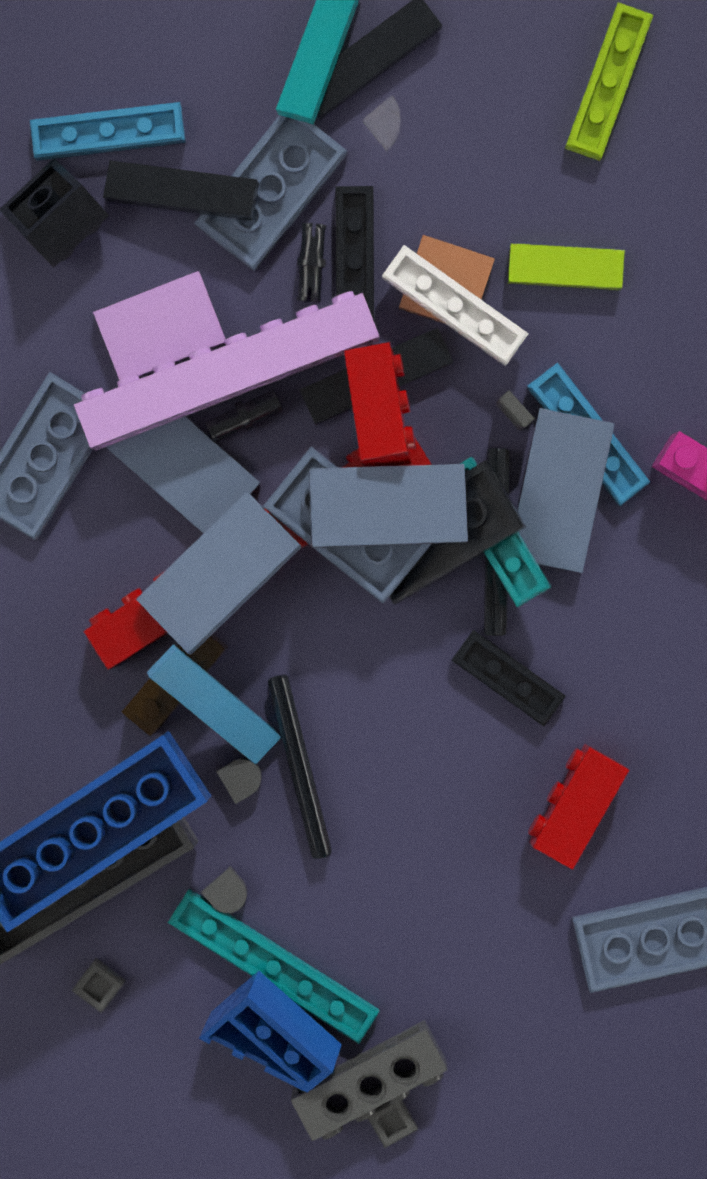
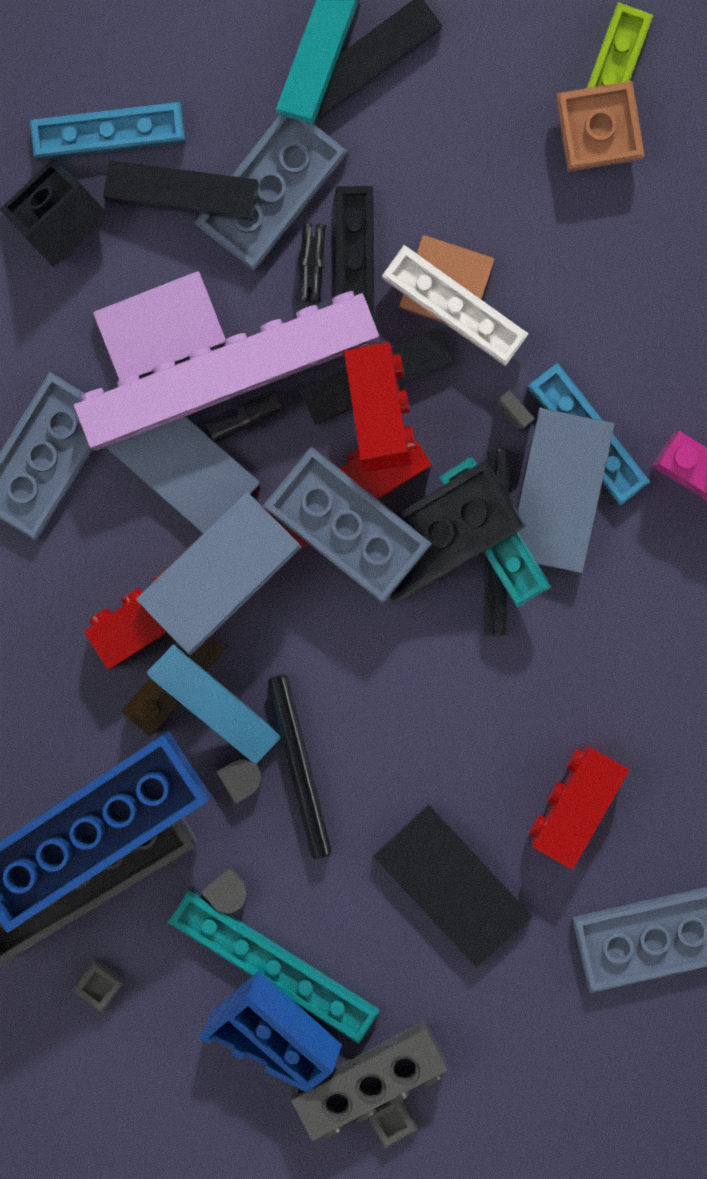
sand blue tile [308,464,468,548] -> none
clear tile [363,96,401,152] -> none
black tile [451,630,566,726] -> none
lime tile [507,243,625,290] -> none
none -> black tile [373,804,532,968]
none -> nougat tile [555,81,645,172]

